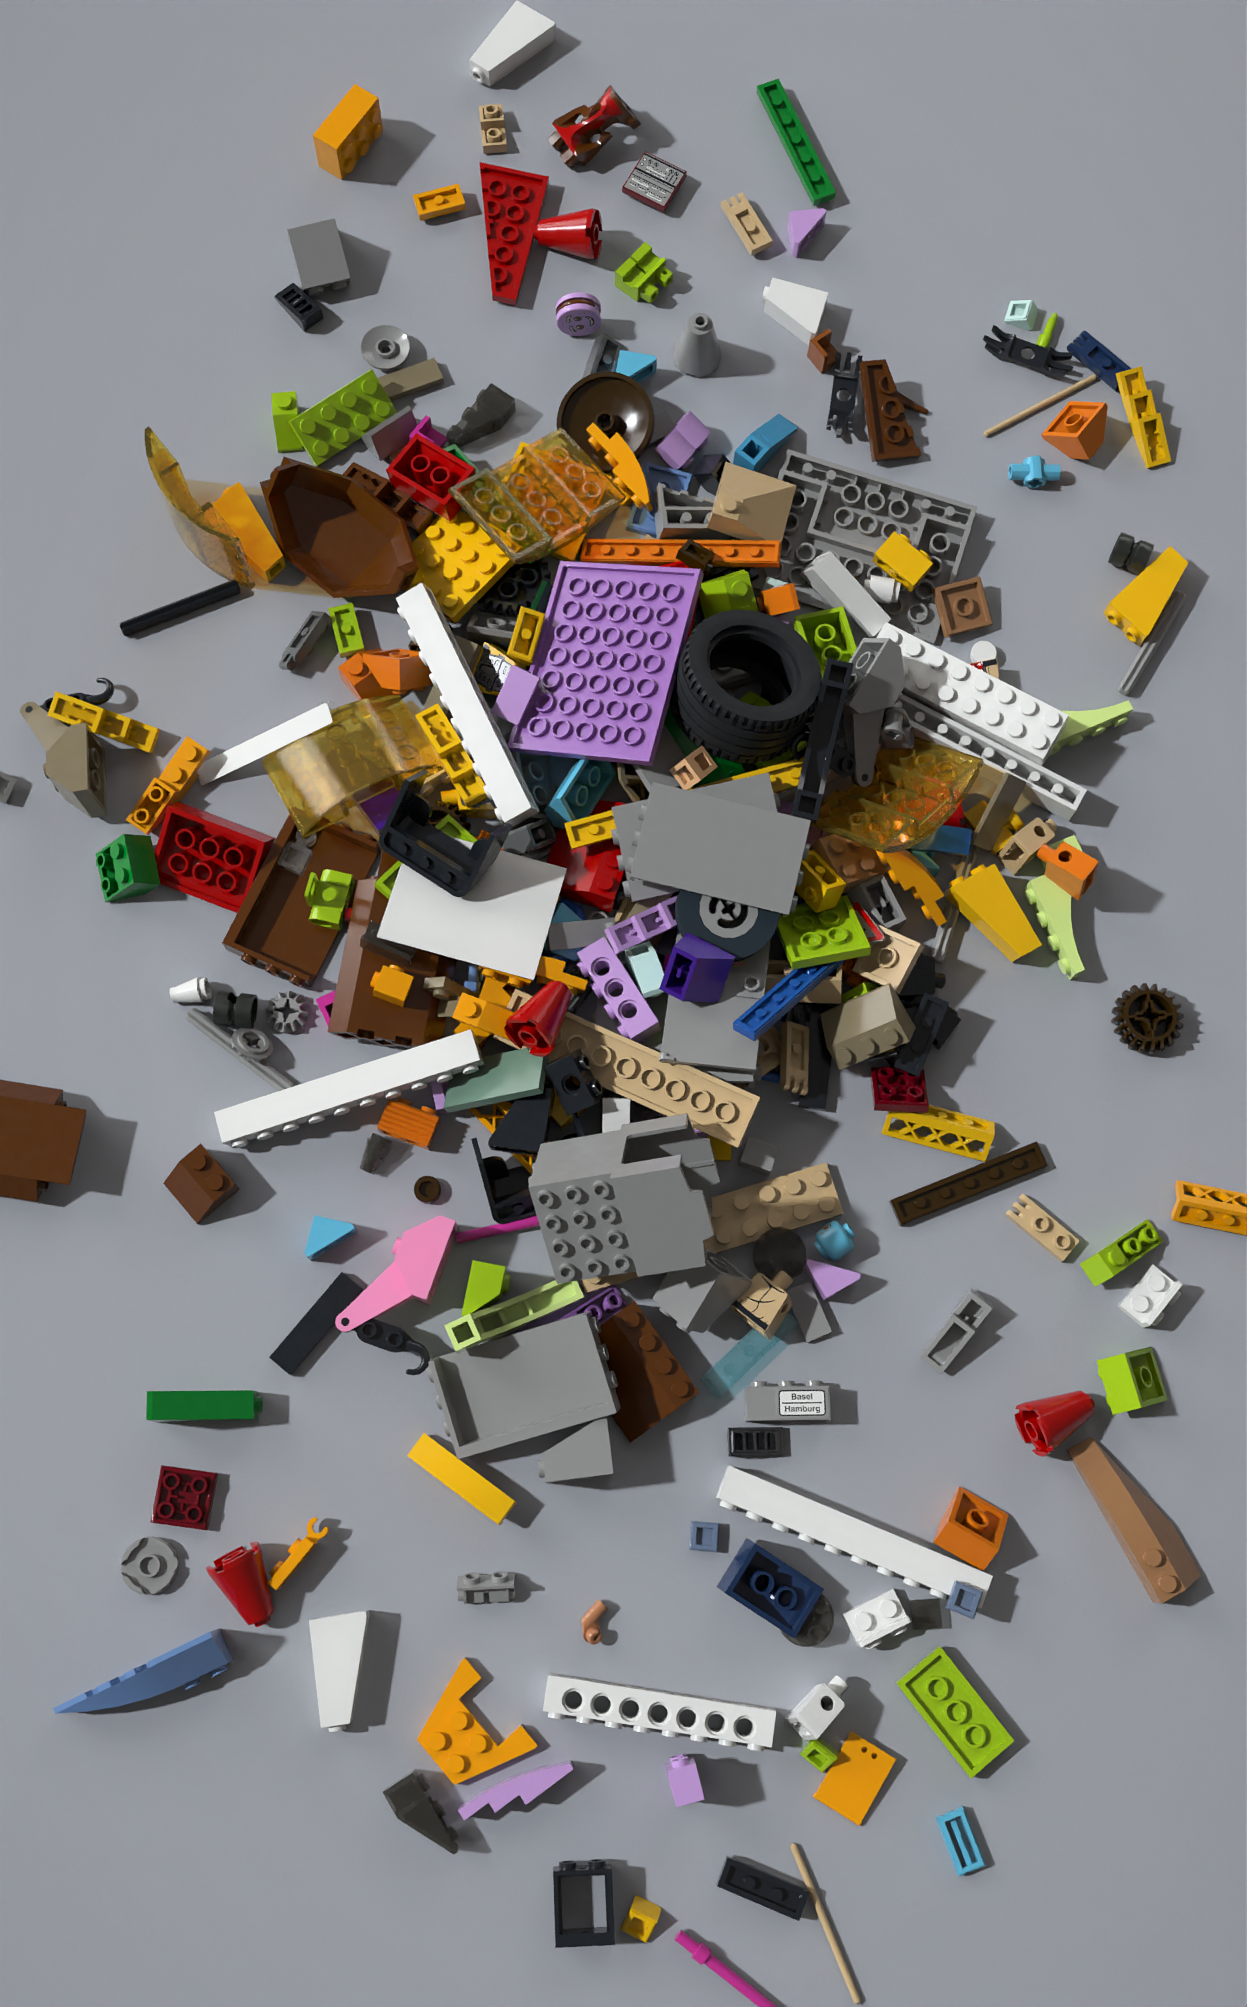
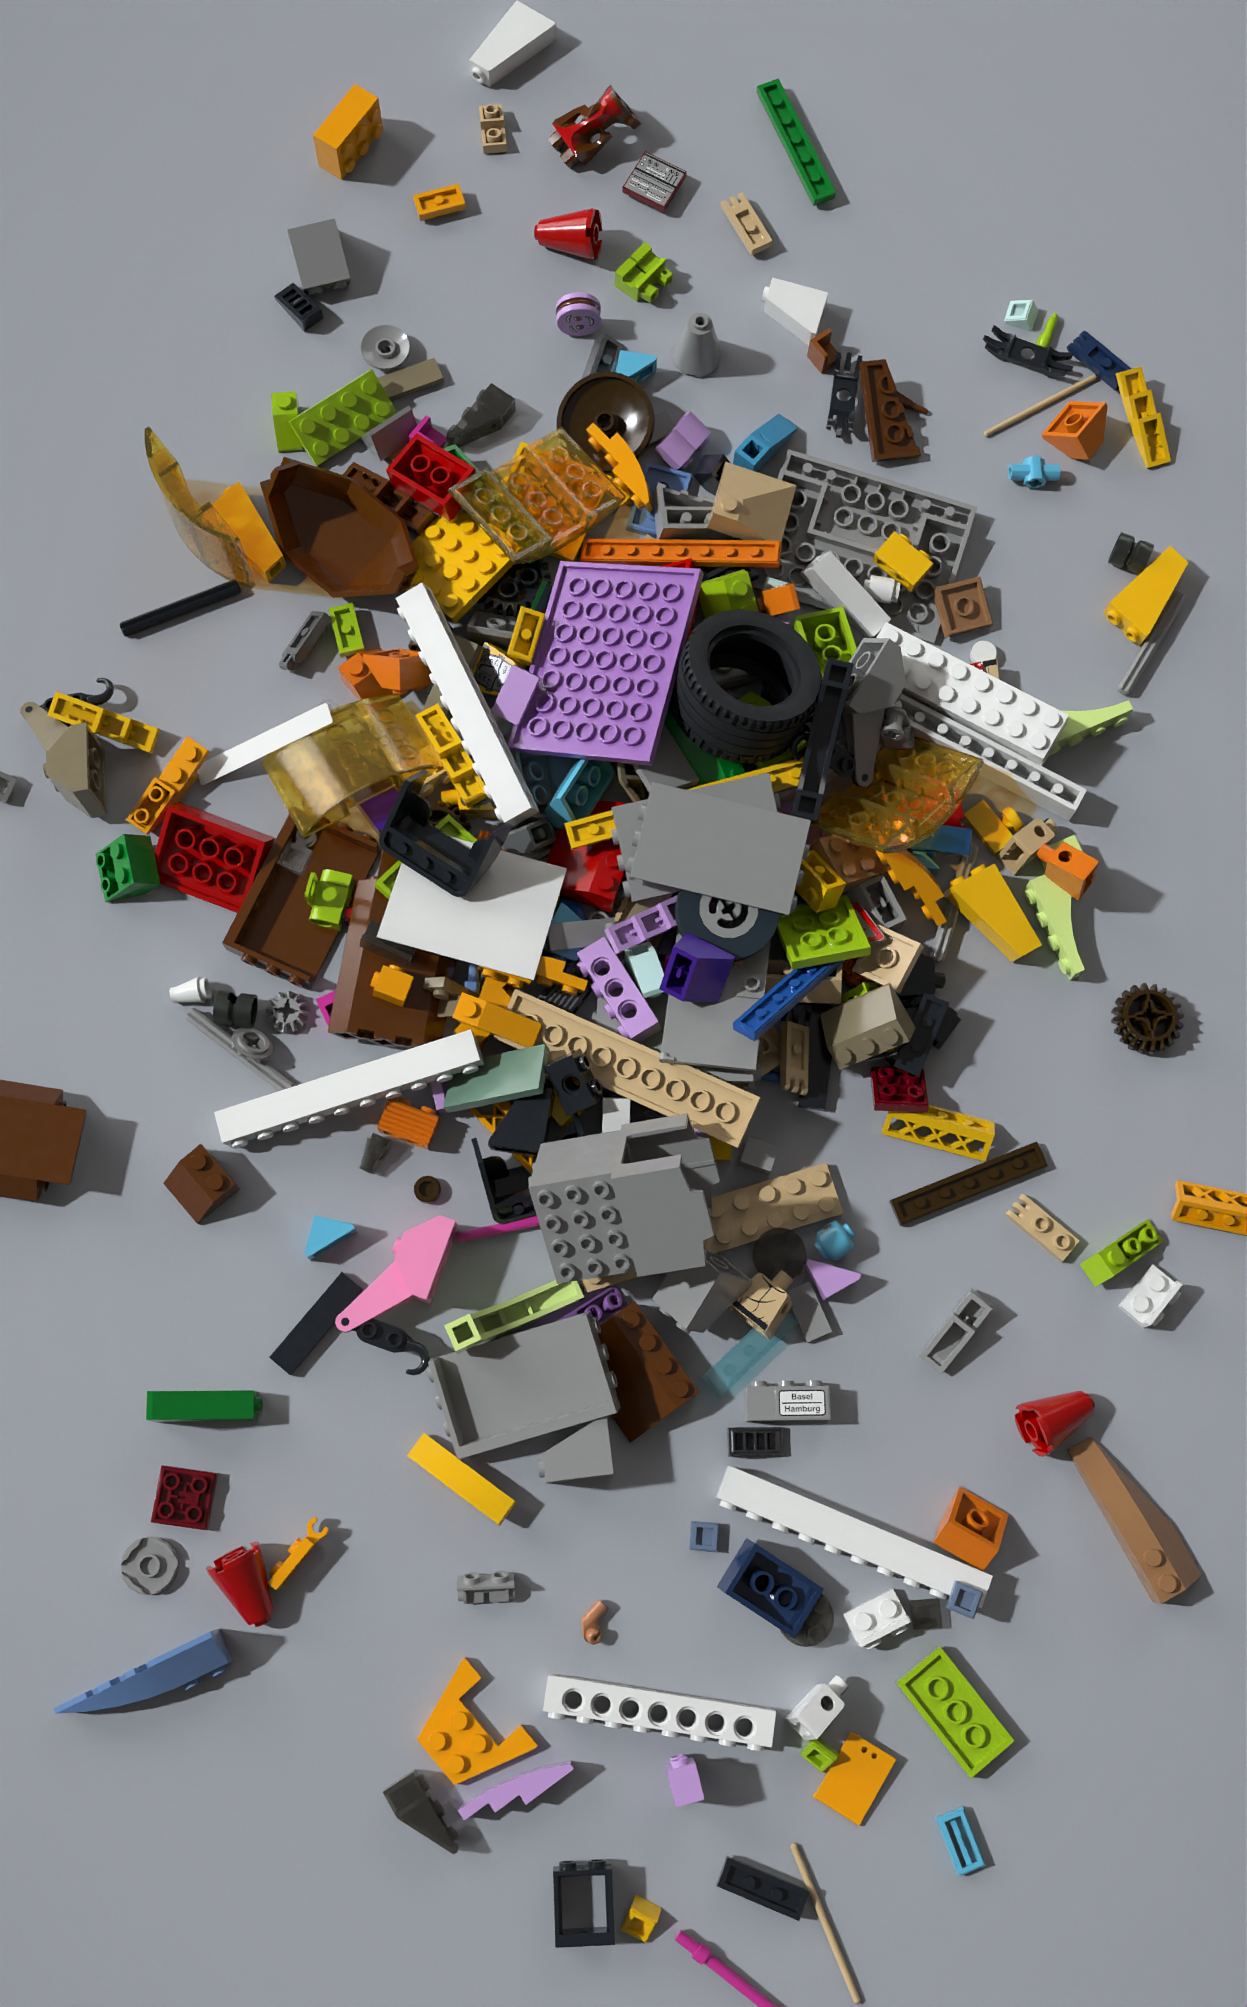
white slope [309,1610,370,1732] -> none
lime slope [462,1260,511,1317] -> none
red wing [479,162,549,305] -> none
red cone [504,981,571,1057] -> none
light nougat brick [669,746,718,790] -> none
dark brown bracket [676,539,715,579] -> none
lavender slope [787,208,827,258] -> none
dark tan slope [971,772,1026,851] -> none
lime slope [1096,1347,1168,1415] -> none

